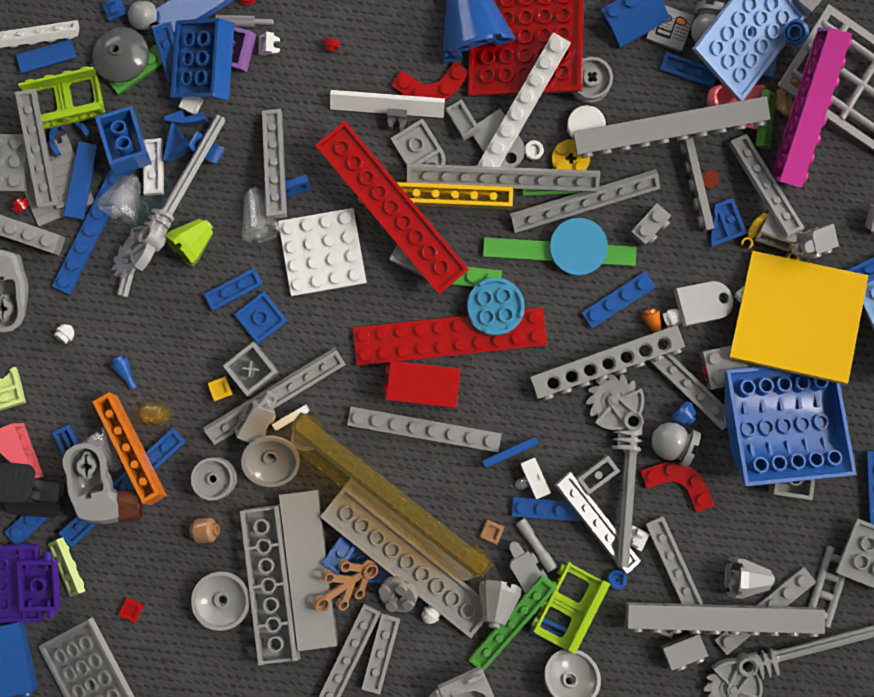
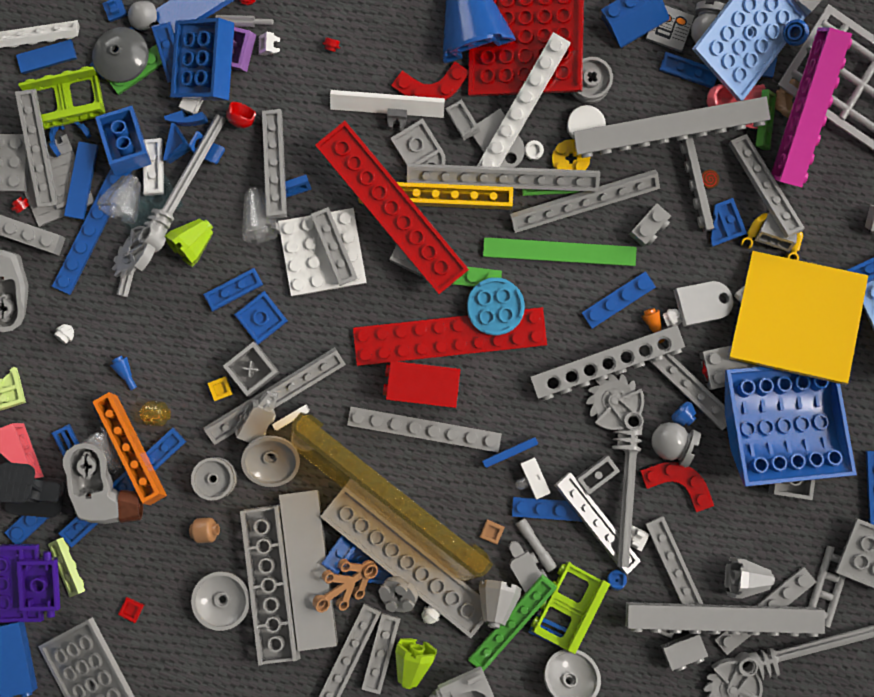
dark azure tile [550,218,608,276] -> none
light grey hinge [791,224,839,259] -> none
none -> red hair [226,102,256,129]
none -> light grey plate [311,207,358,286]
none -> lime cone [395,638,437,689]

